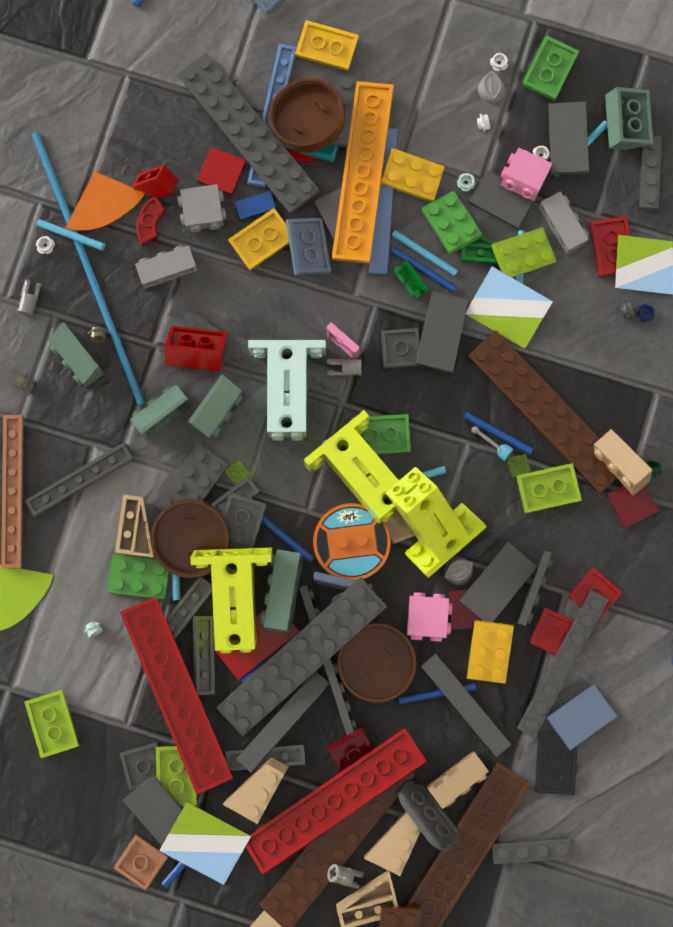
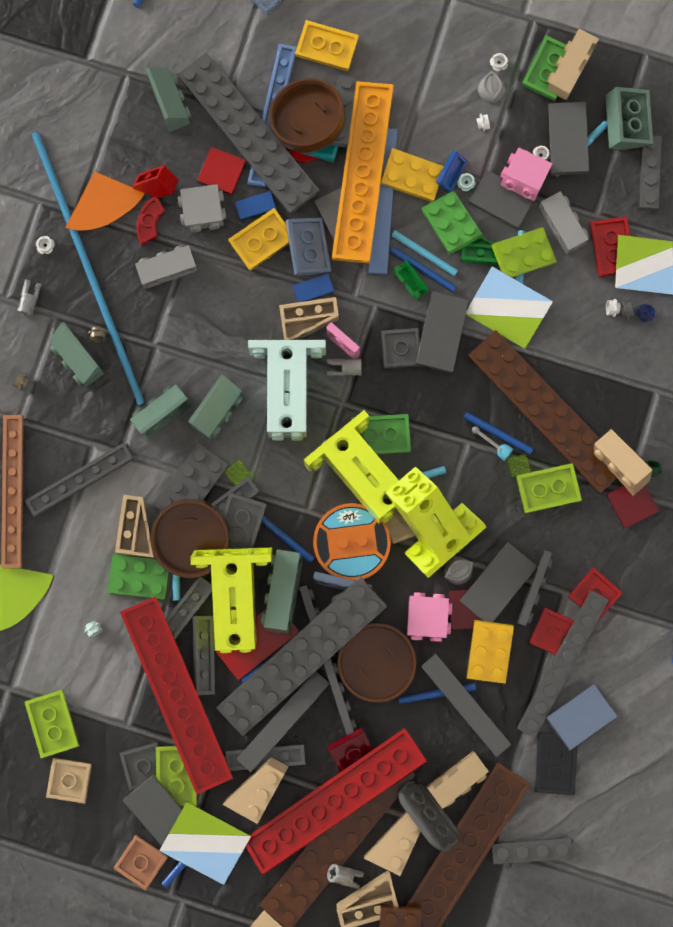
medium azure bar [36,219,105,251] -> none
red slope [165,326,227,372] -> none
none -> tan tile [46,758,92,804]
none -> sand green slope [145,67,191,132]
none -> tan wedge [279,297,339,340]
none -> blue tile [292,274,334,302]
none -> blue tile [436,151,468,193]
none -> tan wedge [547,29,599,100]
none -> white plate [606,299,621,317]

